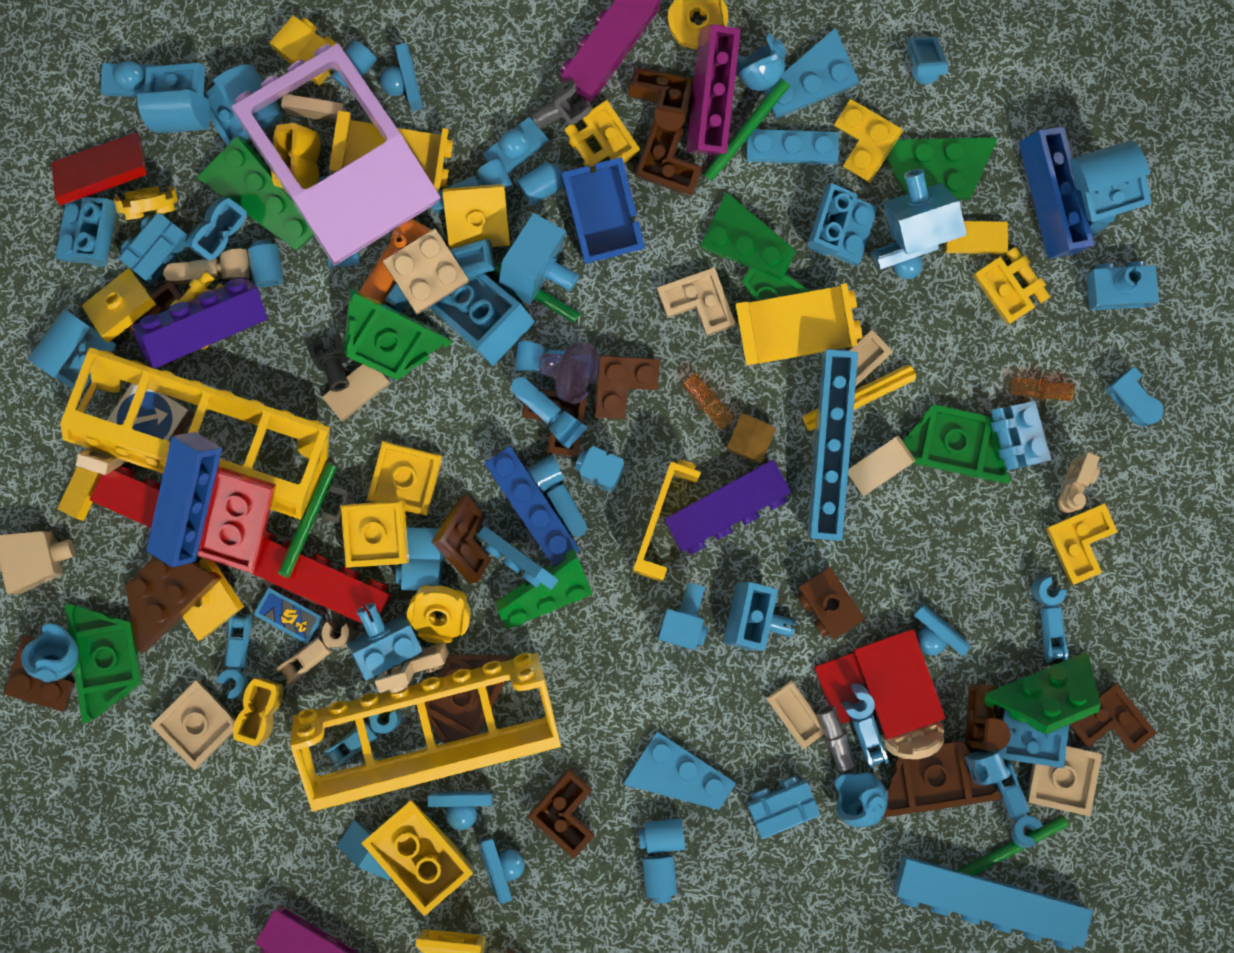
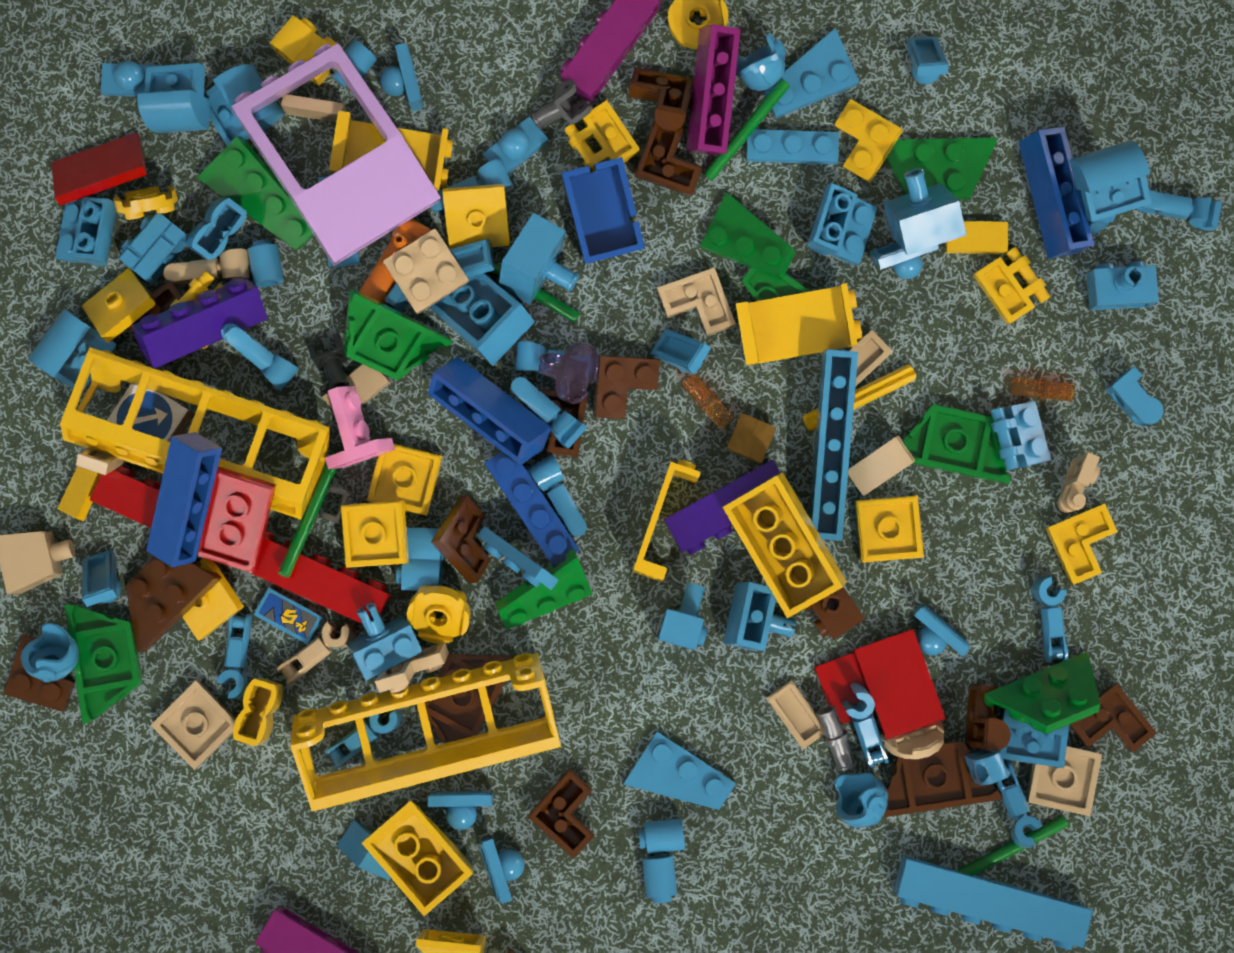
yellow brick [271,123,320,189] -> none
dark azure brick [516,161,563,207] -> none
dark azure brick [575,446,624,493] -> none
dark azure brick [746,775,821,839] -> none
none -> dark azure tile [82,549,122,607]
none -> dark azure piece [221,323,299,392]
none -> bright pink bracket [325,386,395,469]
none -> blue brick [427,357,551,465]
none -> dark azure tile [650,328,711,375]
none -> yellow brick [722,472,847,618]
none -> yellow plate [855,495,924,563]
none -> dark azure piece [1136,190,1222,231]

